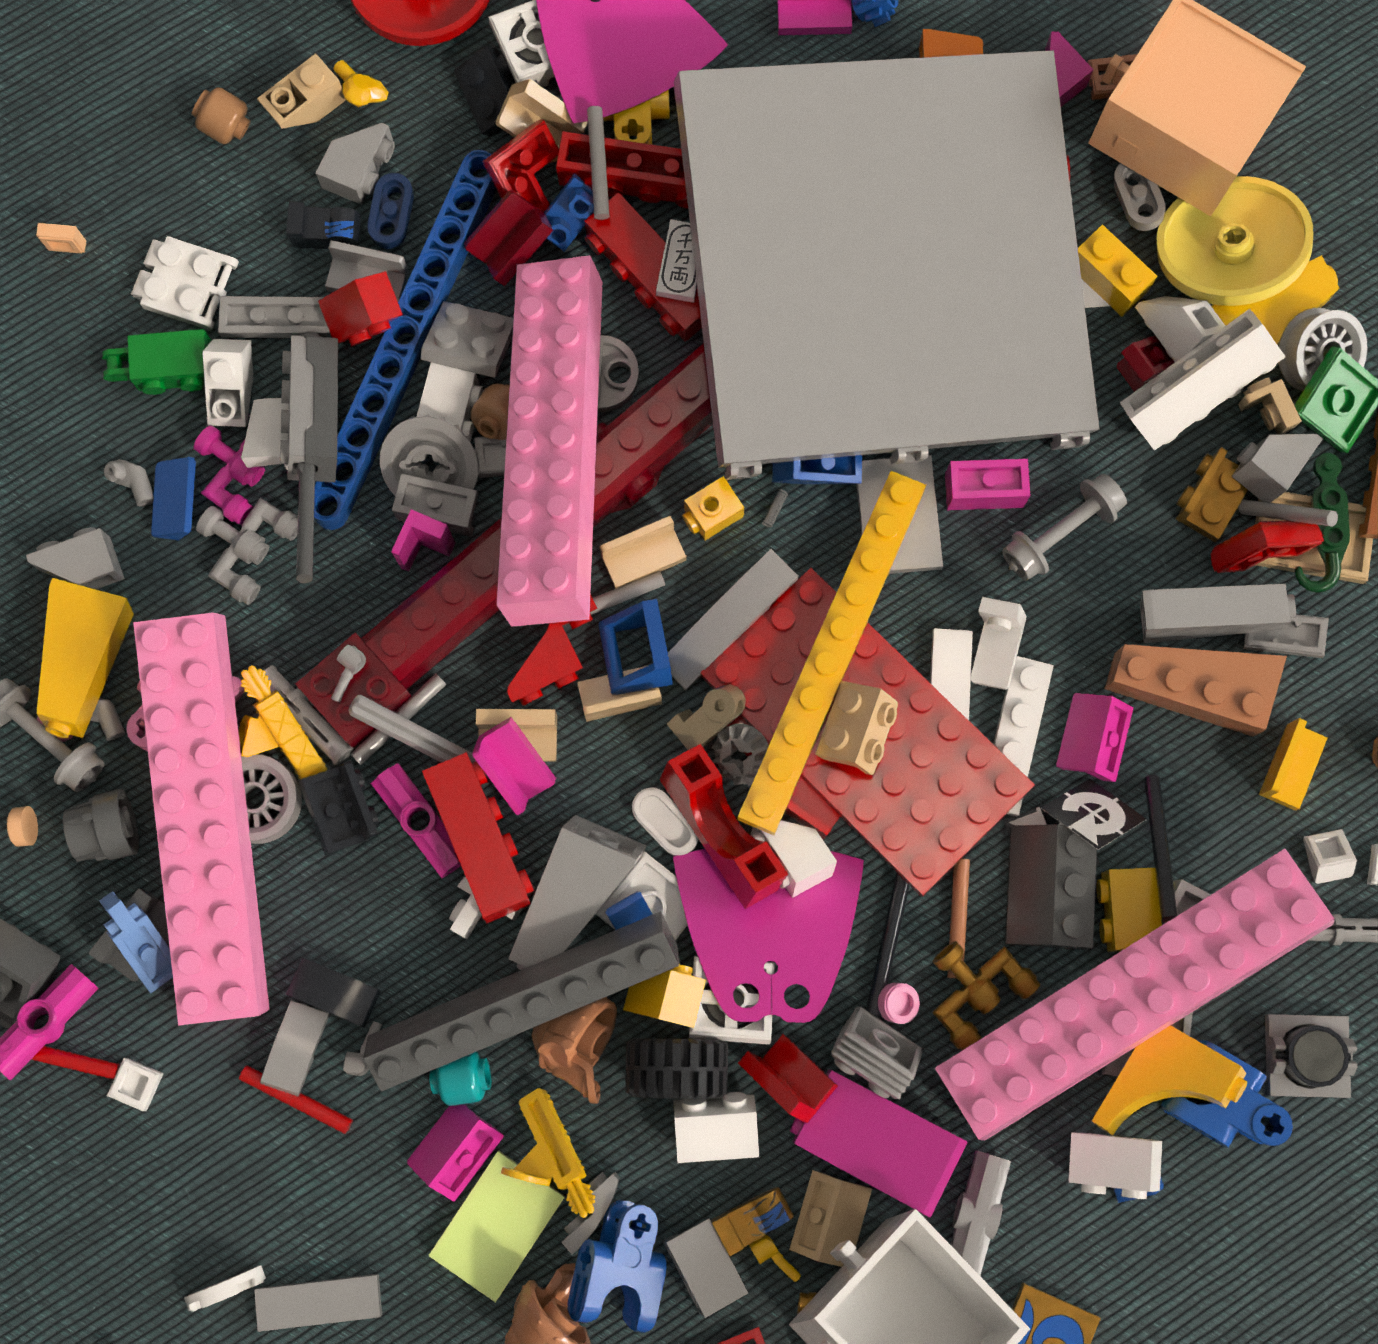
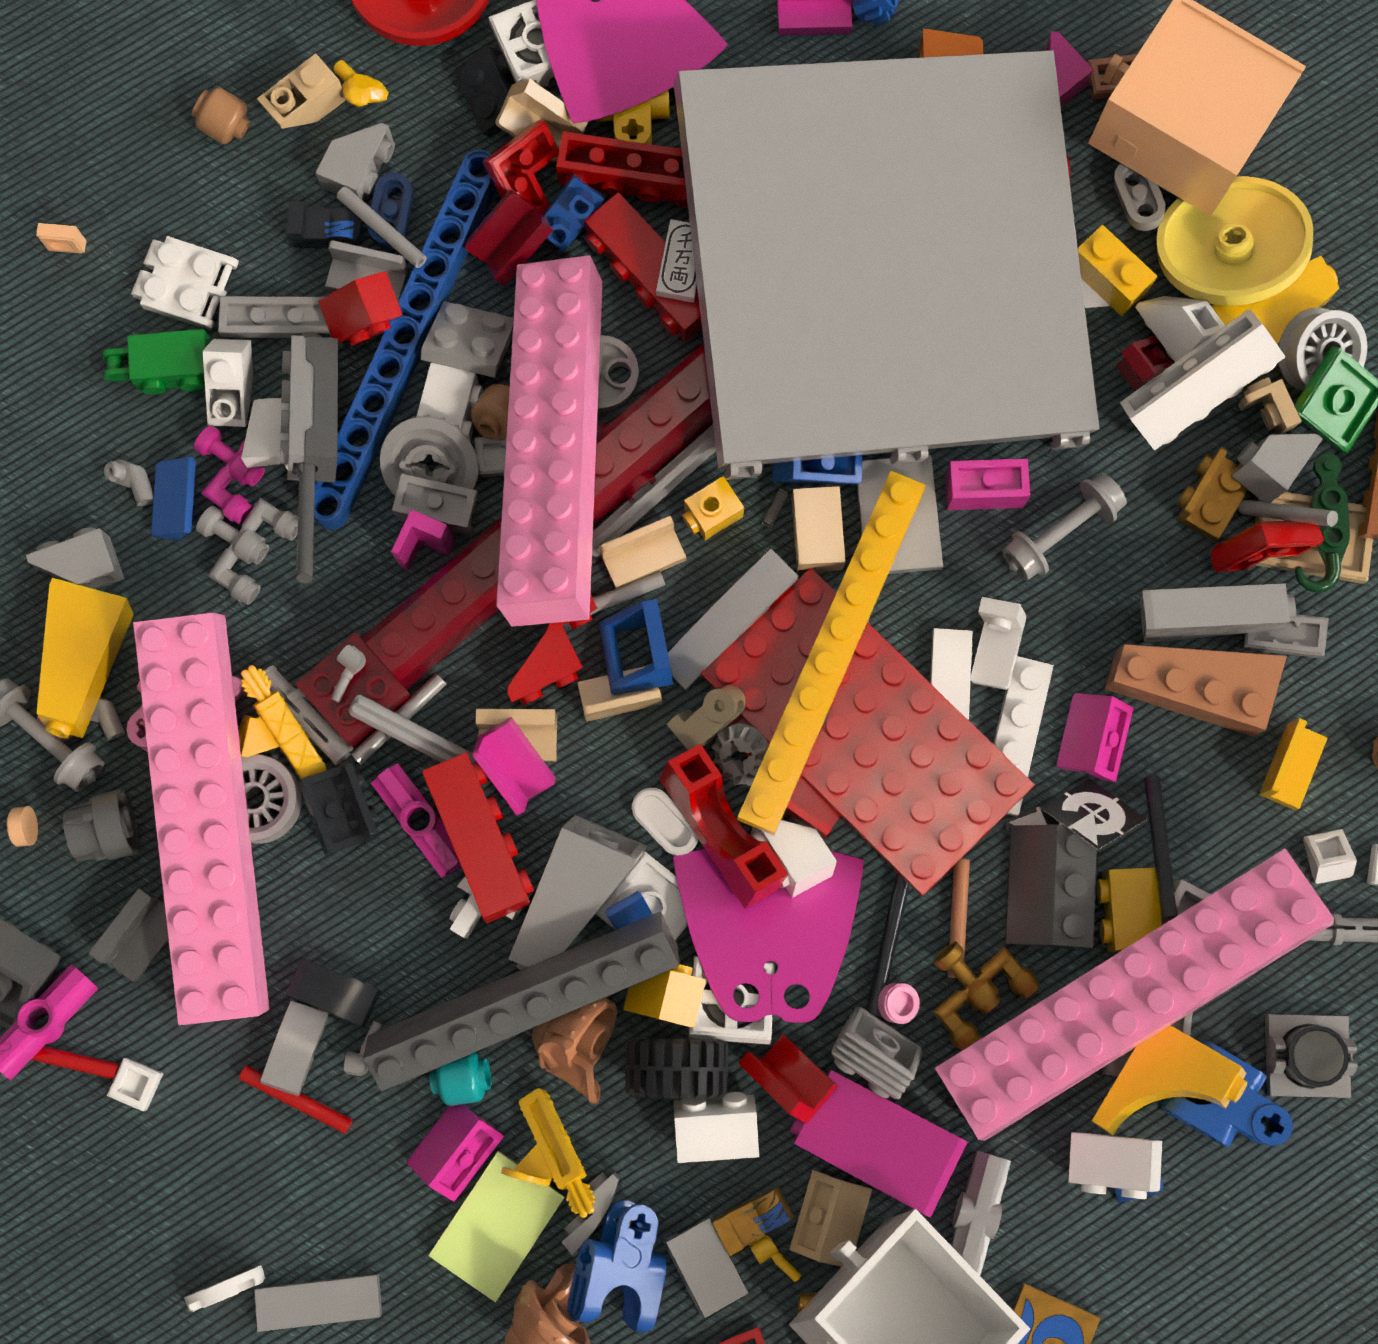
medium blue hinge [99,891,173,994] -> none
light grey bar [587,106,610,220] -> none
tan bracket [816,681,898,775] -> none
none -> light grey piece [337,187,427,268]
none -> light grey axle [592,424,716,557]
none -> tan panel [791,486,845,573]

